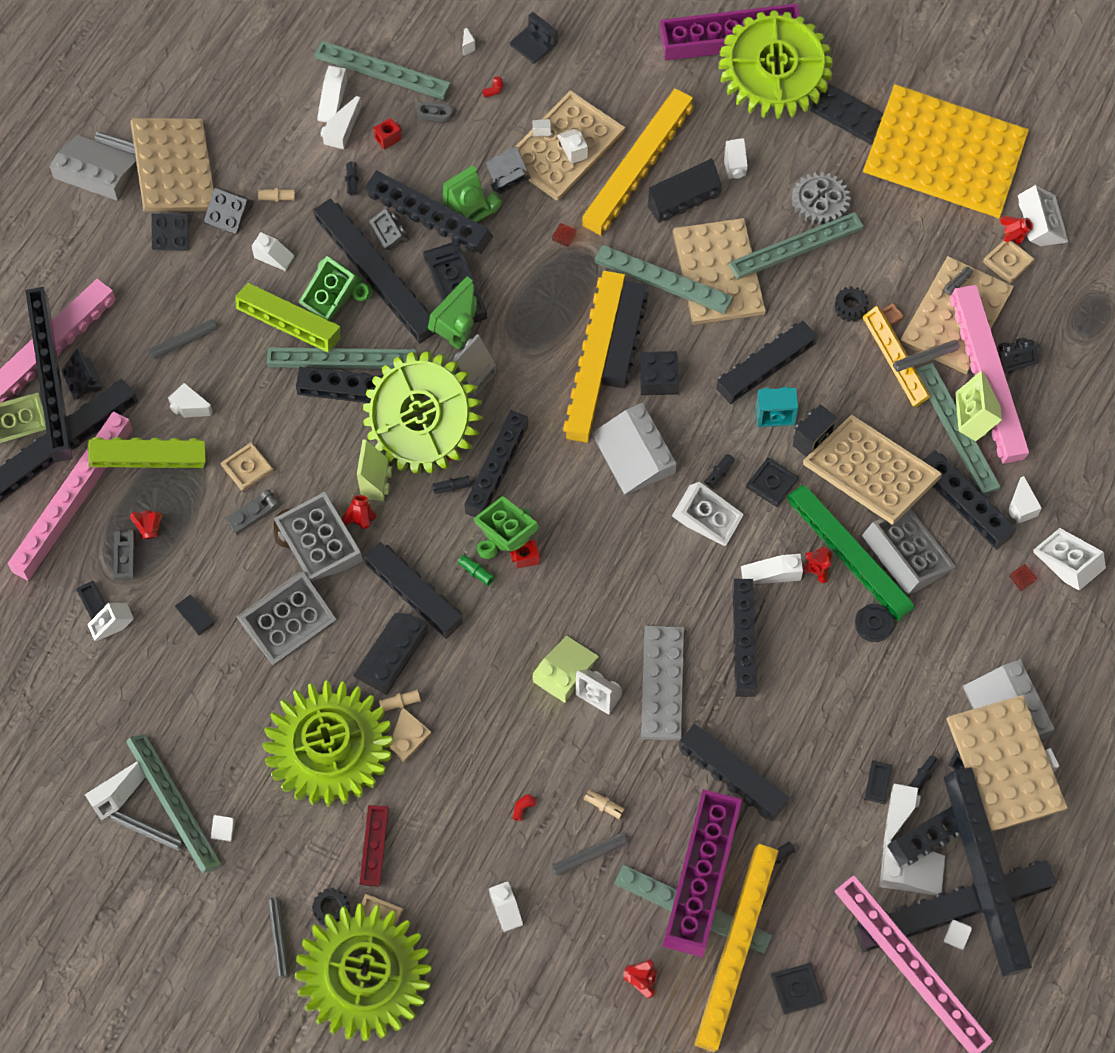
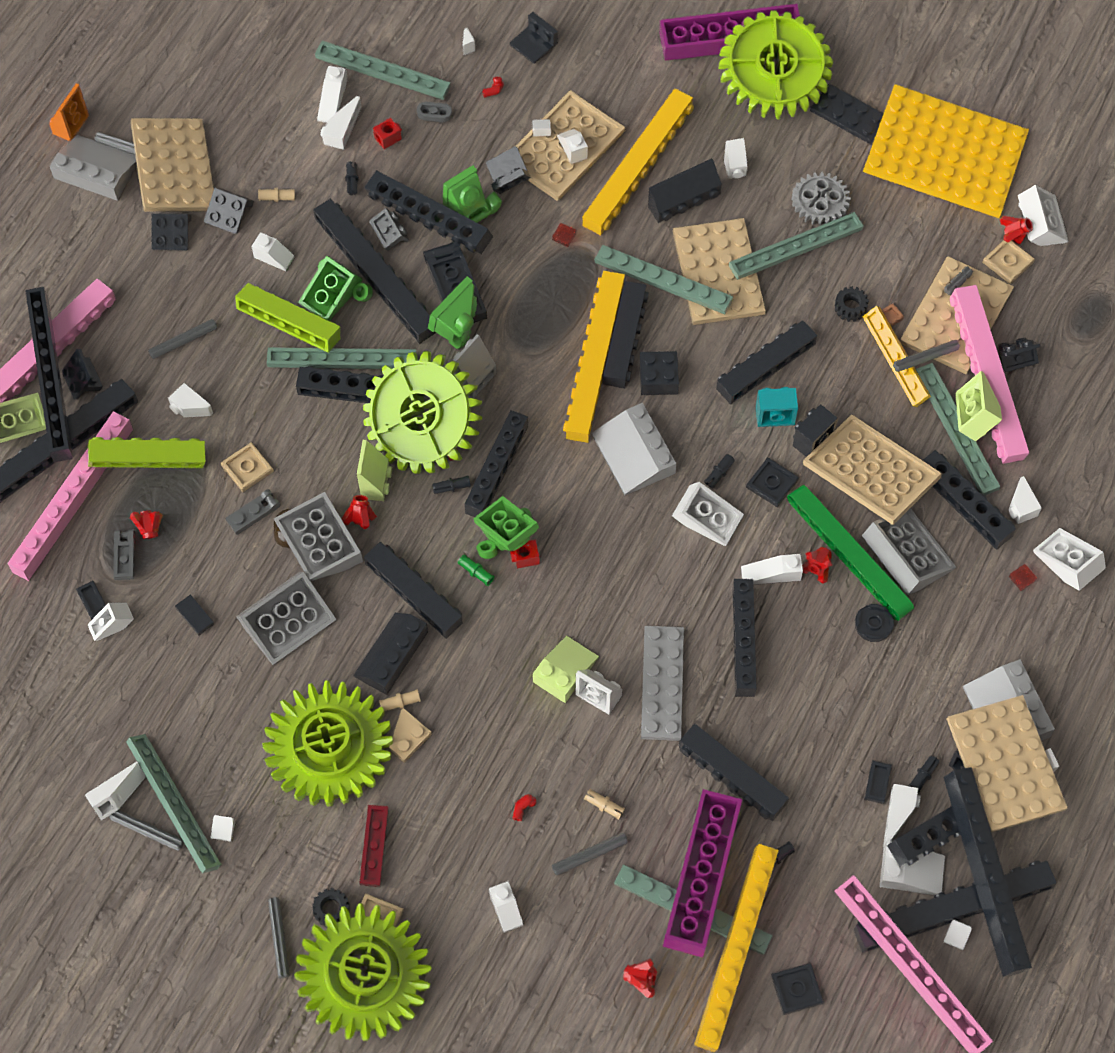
none -> orange slope [49,83,89,141]

